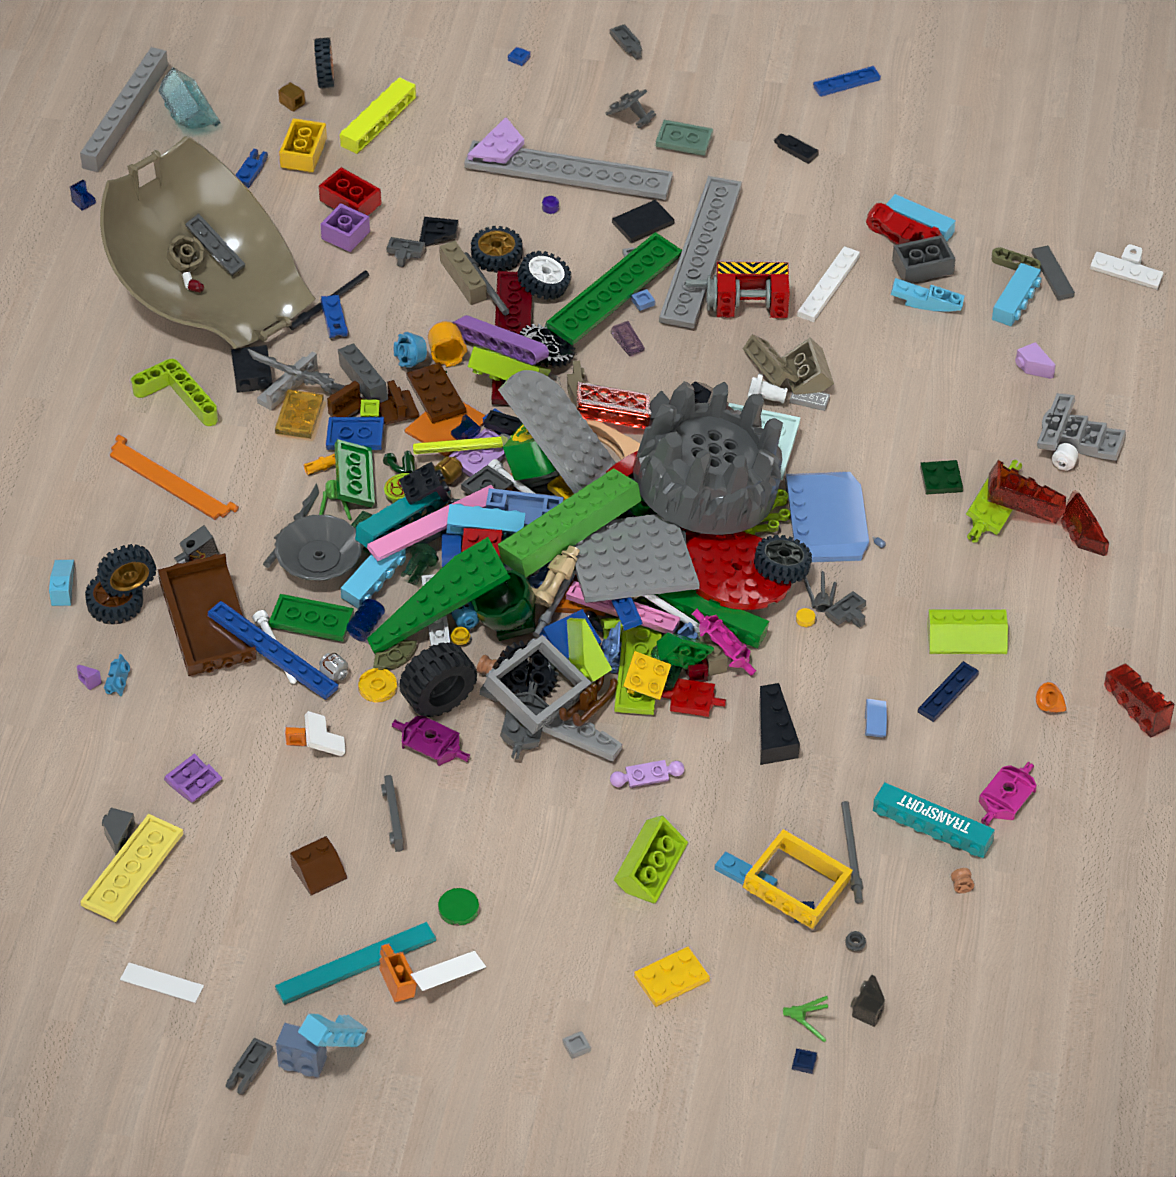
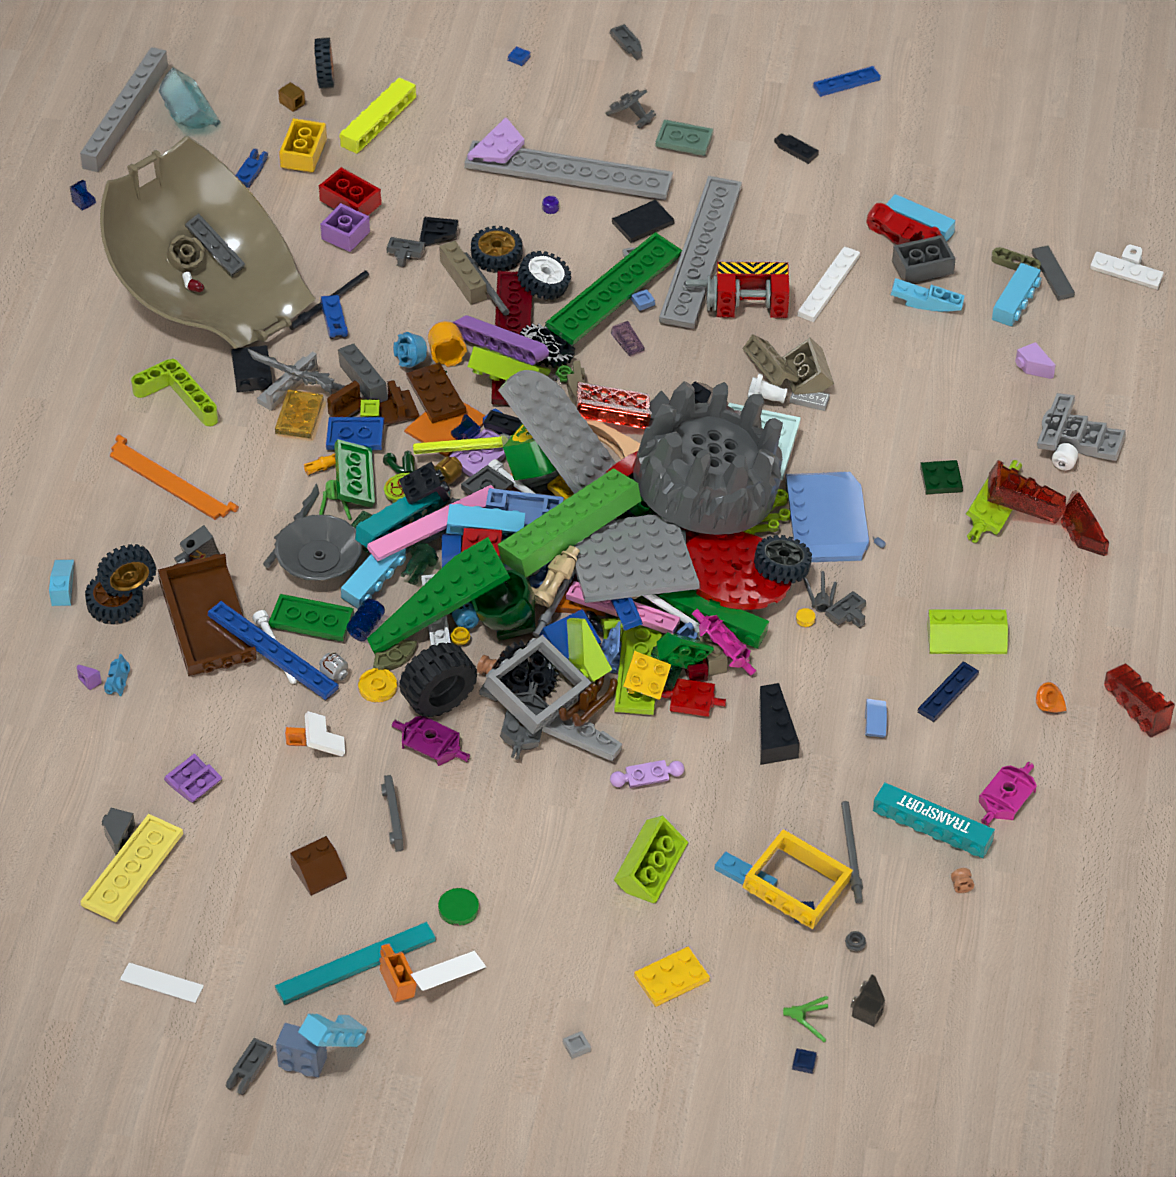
none -> bright green plate [556,366,574,382]

